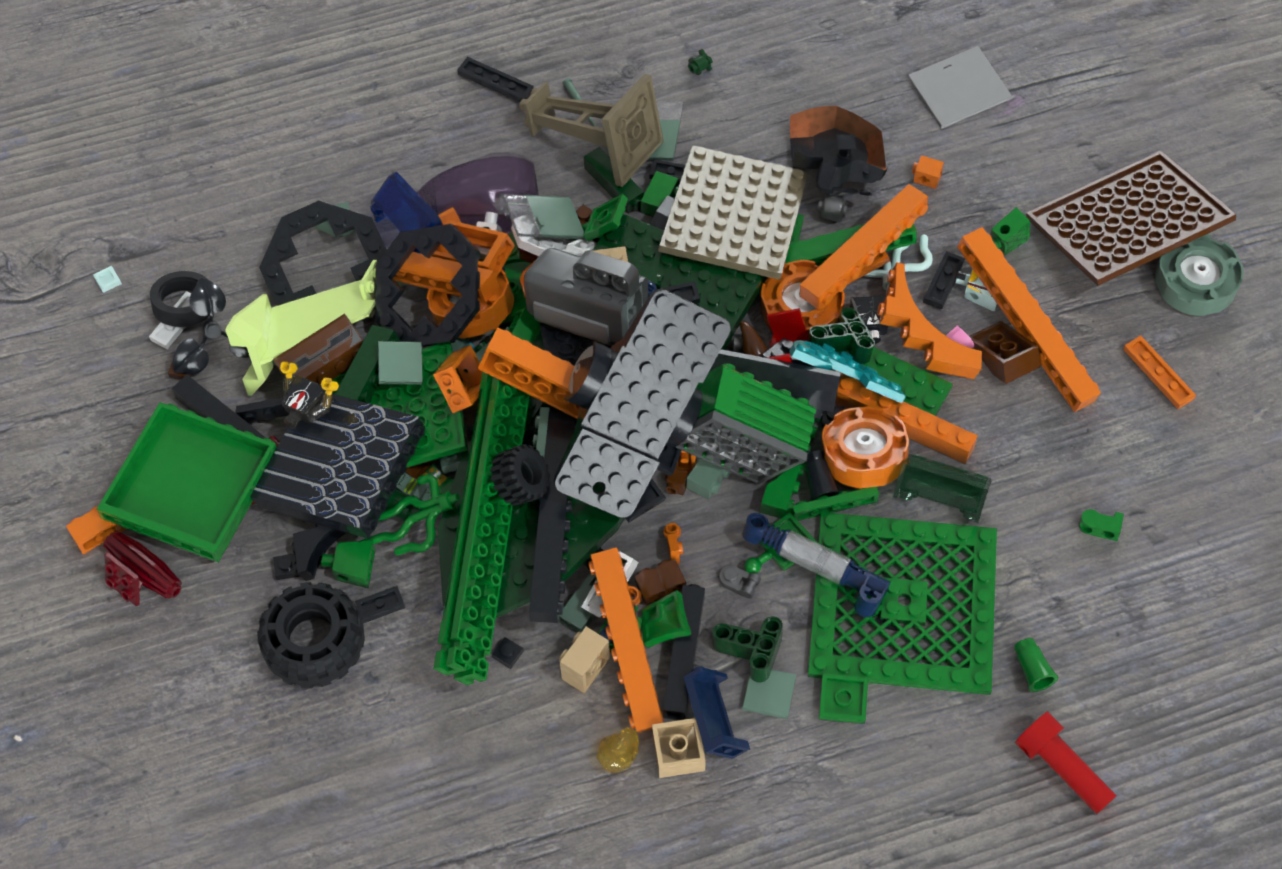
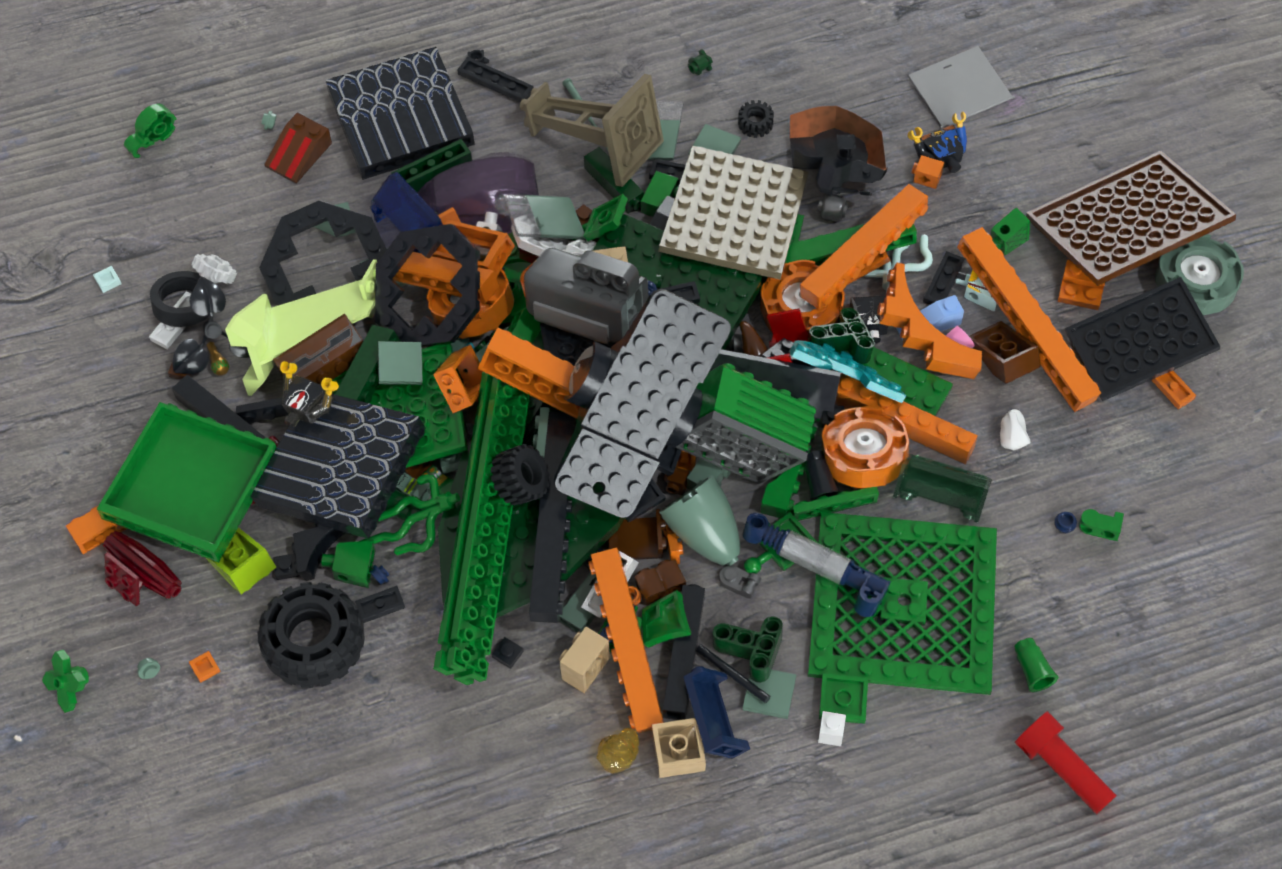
none -> green plant [42,649,89,713]
none -> green piece [124,103,177,158]
none -> sand green plate [137,658,160,679]
none -> orange plate [189,651,221,683]
none -> white gear [191,254,237,284]
none -> pearl gold piece [206,342,230,376]
none -> lime slope [206,527,276,595]
none -> sand green plate [261,110,277,130]
none -> reddish brown slope [264,112,332,184]
none -> black panel [325,47,475,180]
none -> dark blue plate [370,565,389,585]
none -> dark green brick [391,139,473,201]
none -> black plate [467,50,490,64]
none -> reddish brown panel [609,509,667,560]
none -> sand green cylinder [659,476,740,566]
none -> sand green tile [689,124,741,155]
none -> black bar [696,644,771,703]
none -> black tyre [738,100,774,138]
none -> white brick [818,711,846,746]
none -> light blue slope [896,295,964,341]
none -> torso [908,112,967,173]
none -> white hair [1000,409,1031,450]
none -> dark blue plate [1054,512,1077,533]
none -> orange plate [1057,259,1105,310]
none -> black plate [1065,277,1221,401]

